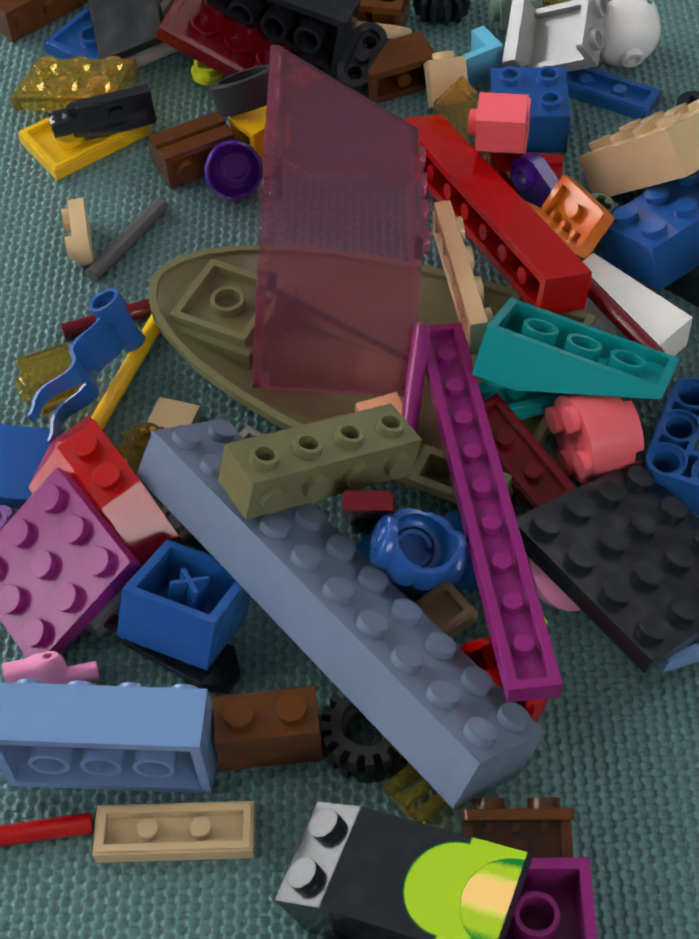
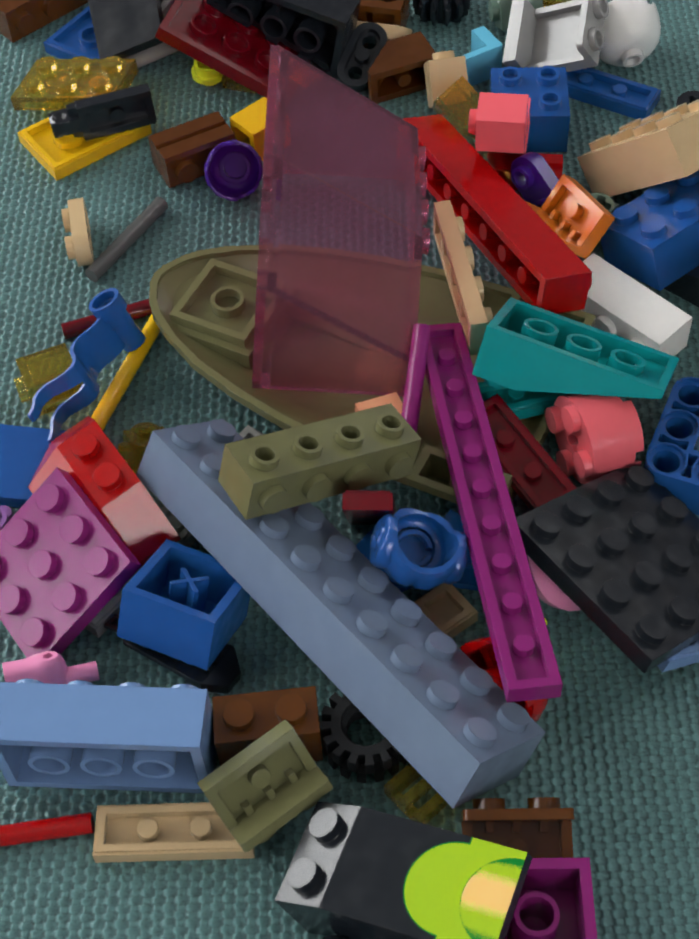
tan tile [143,397,202,439] -> none
black tyre [209,63,286,117] -> none
dark red bar [587,278,665,353] -> none
none -> olive bracket [197,719,333,852]

